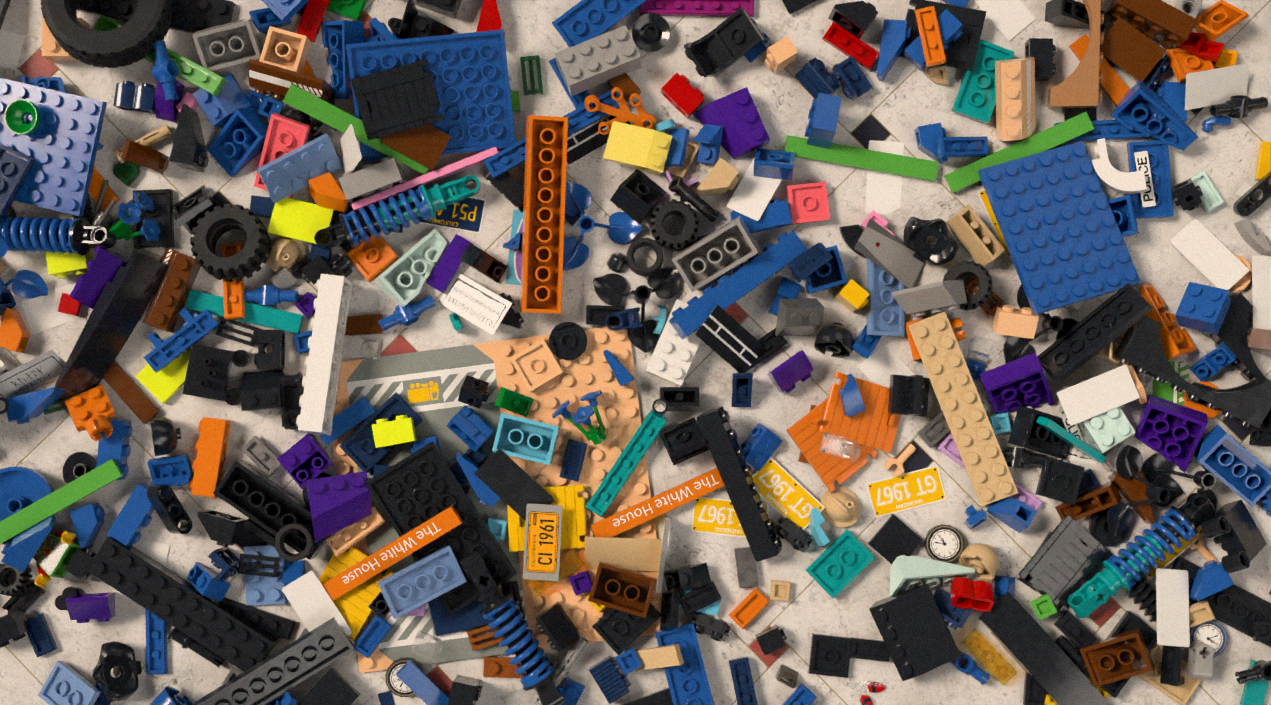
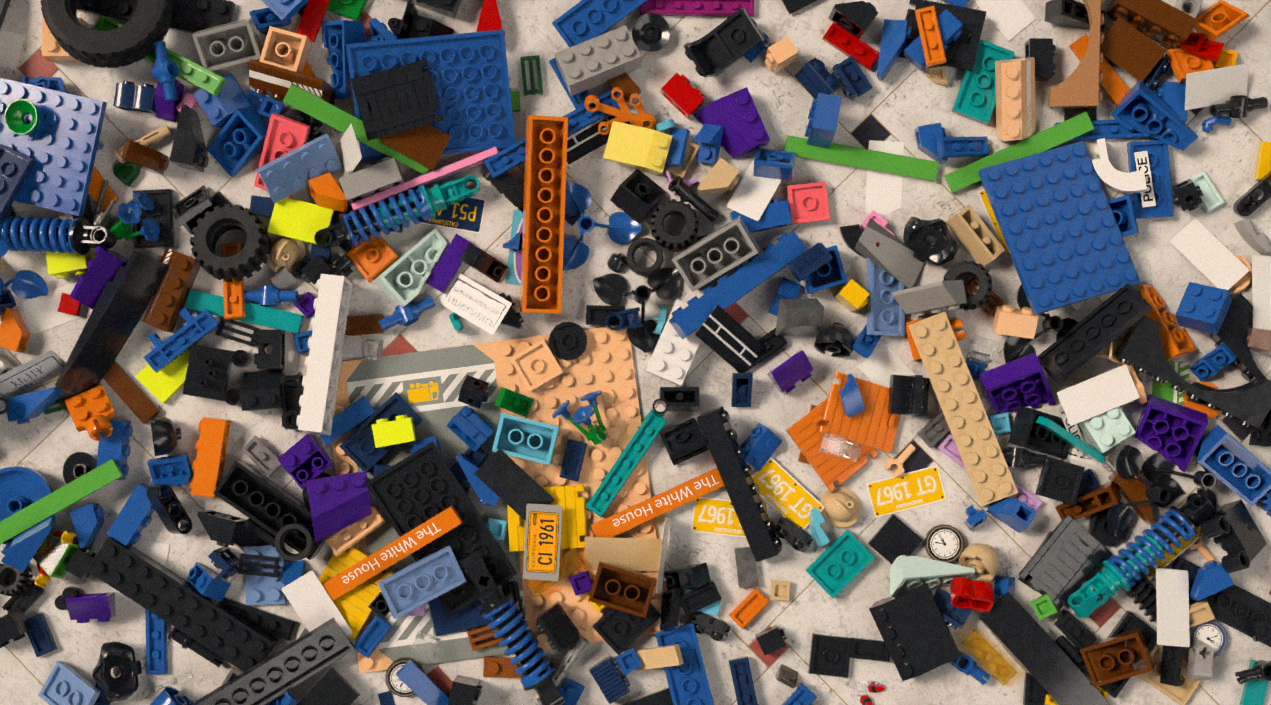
blue slope [603,350,635,387] -> none

